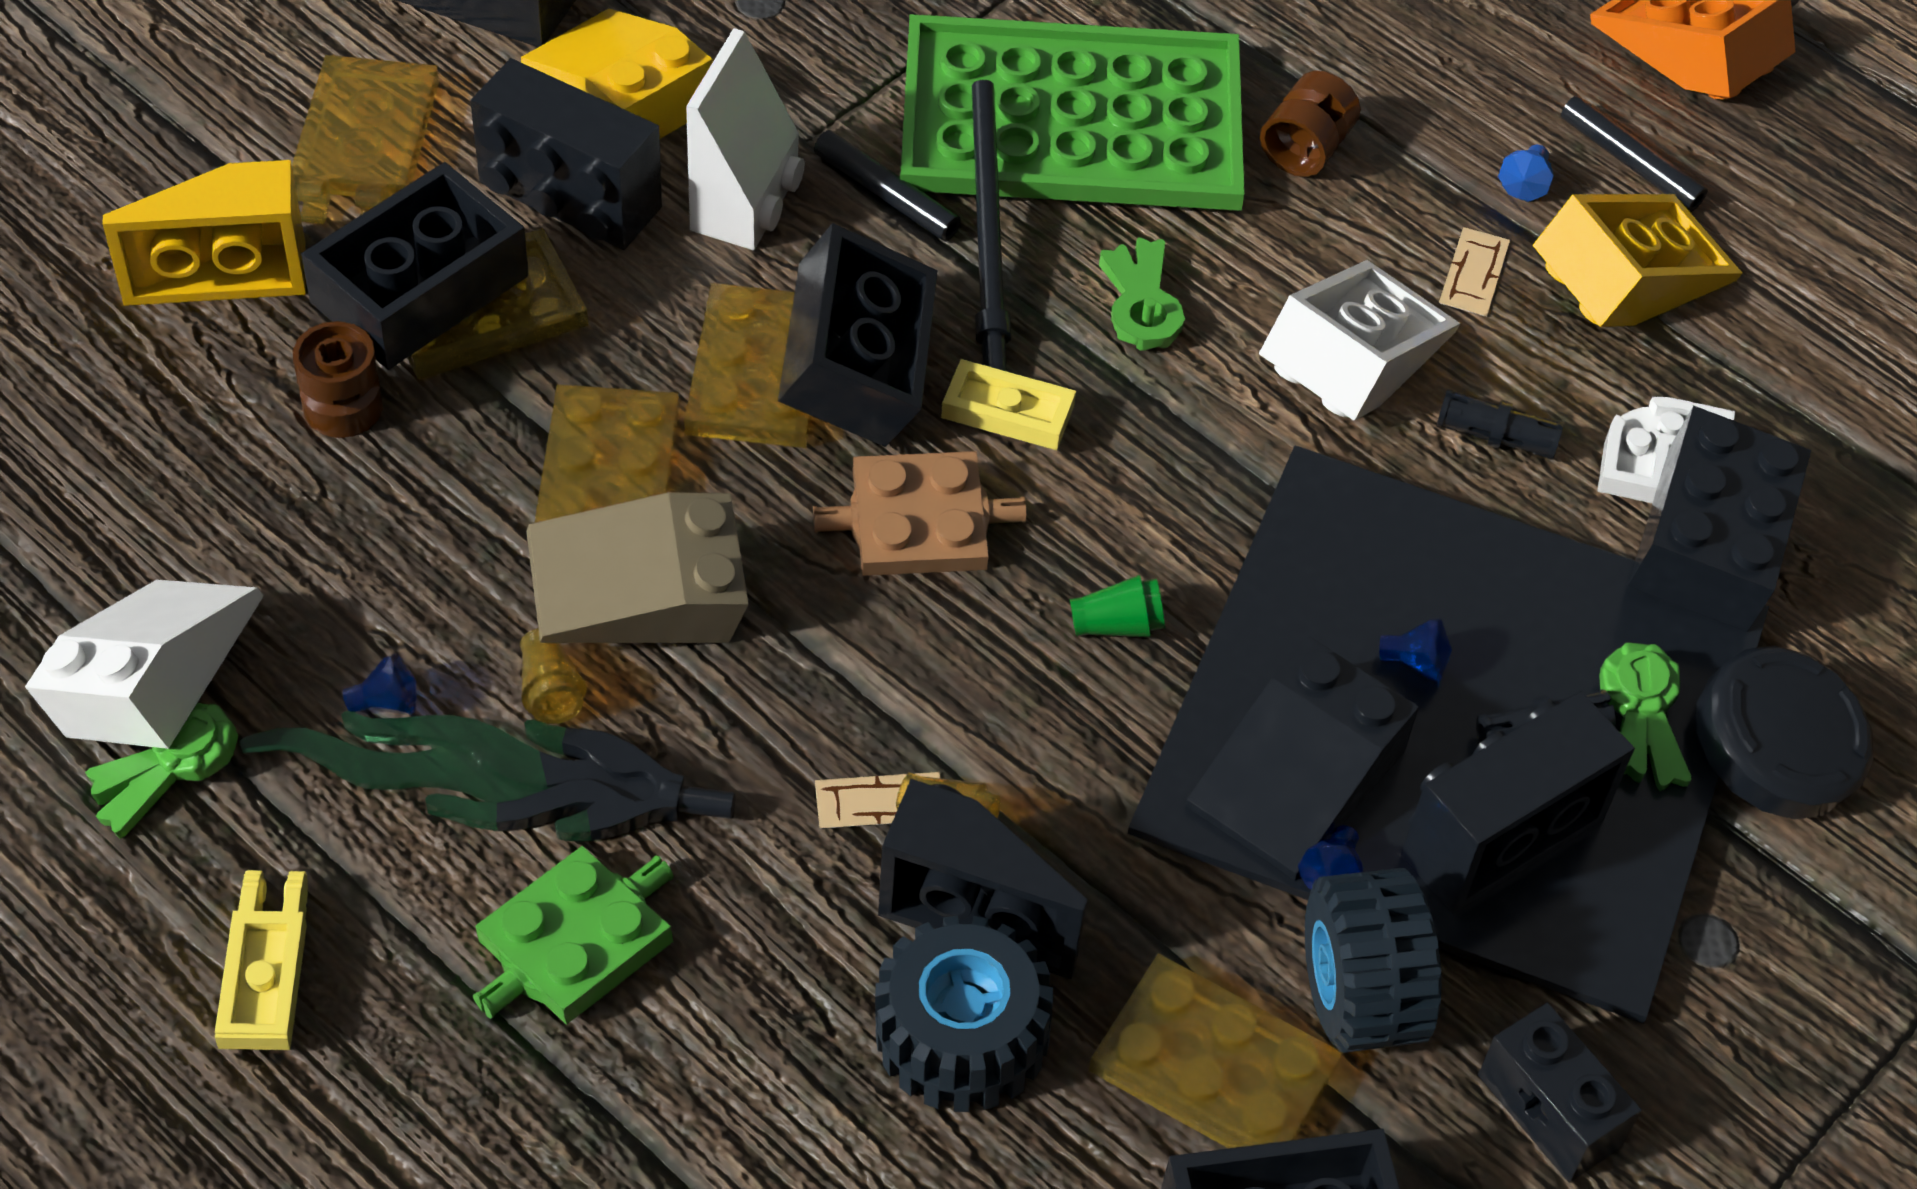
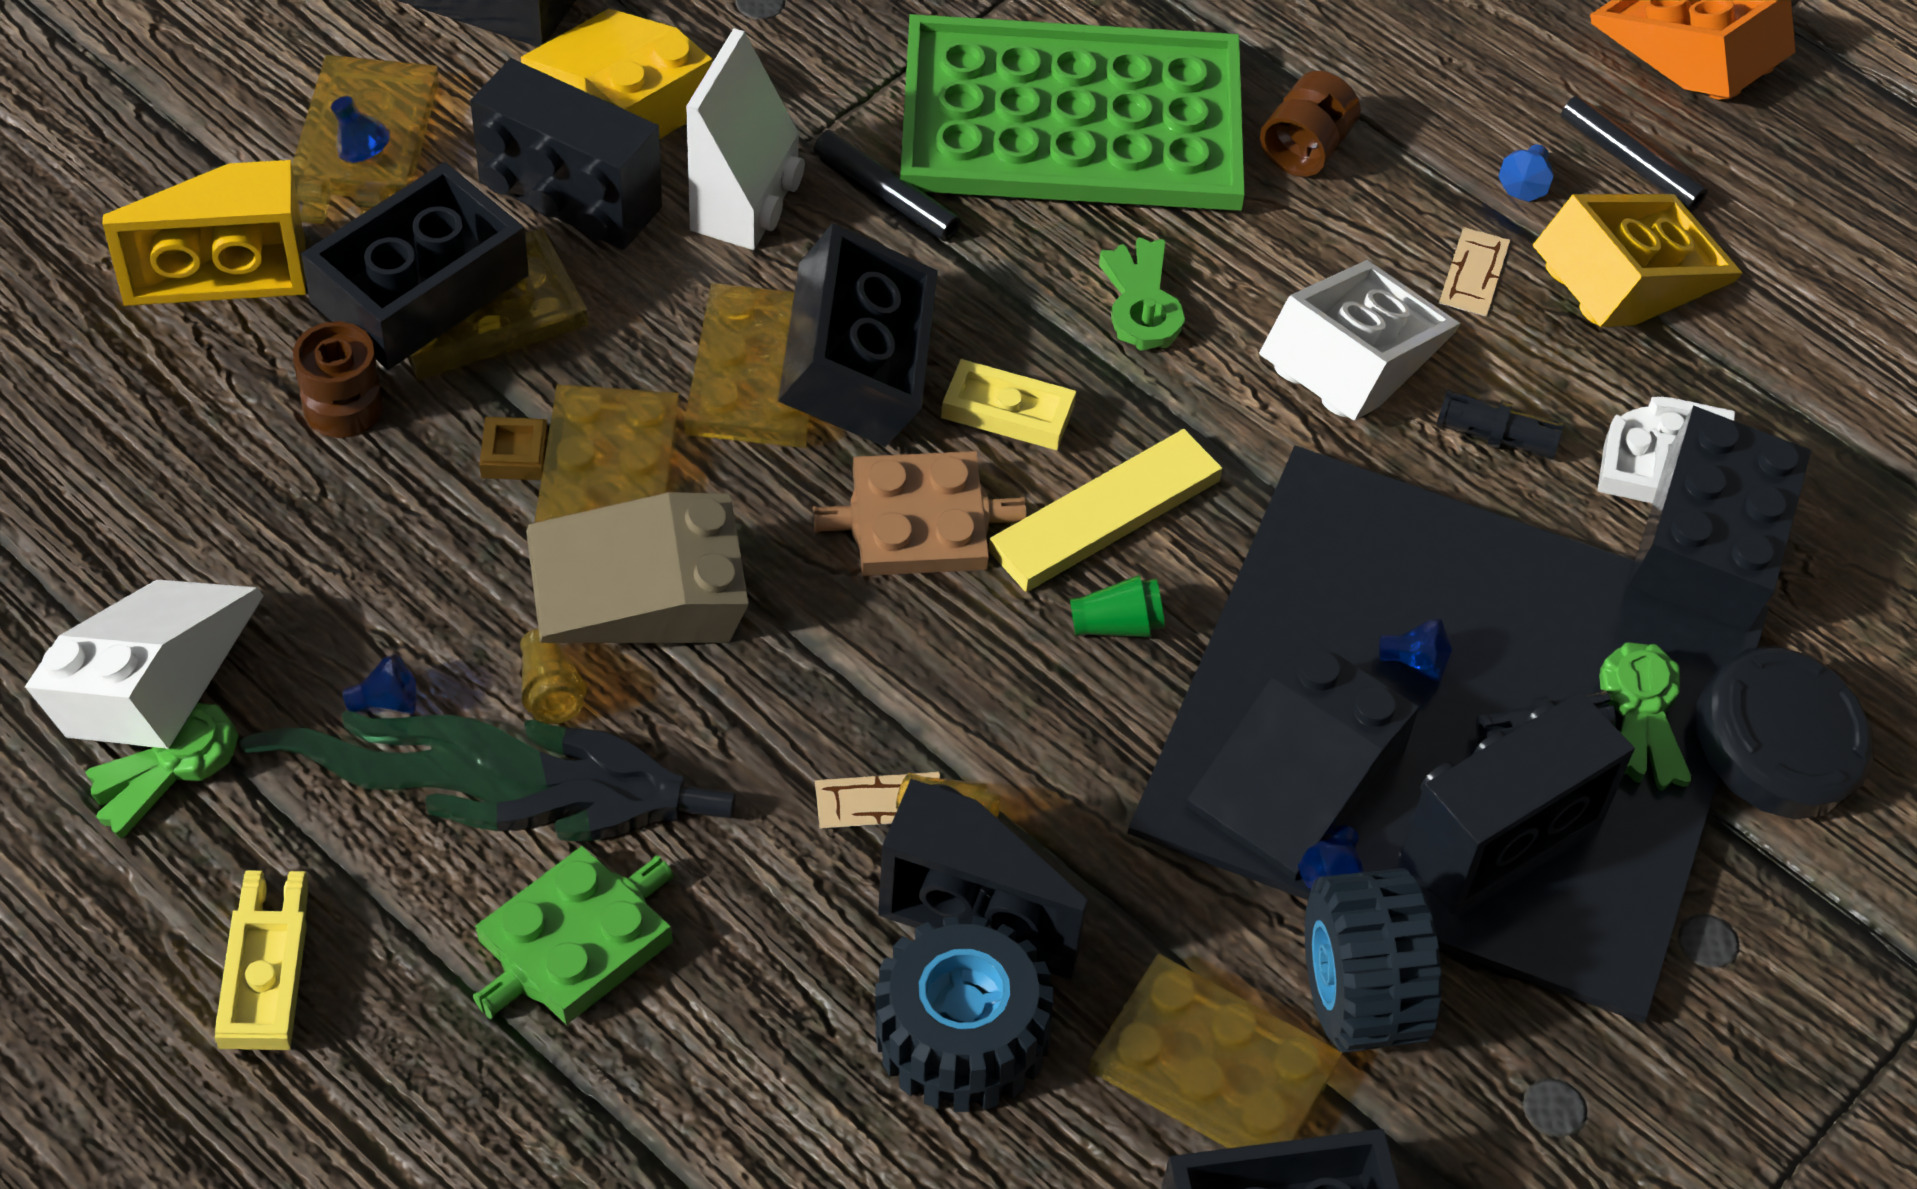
black bar [972,80,1011,371] -> none
black brick [1478,1002,1642,1183] -> none
none -> clear blue rock [331,96,390,163]
none -> pearl gold tile [479,417,548,481]
none -> light yellow tile [989,429,1222,593]

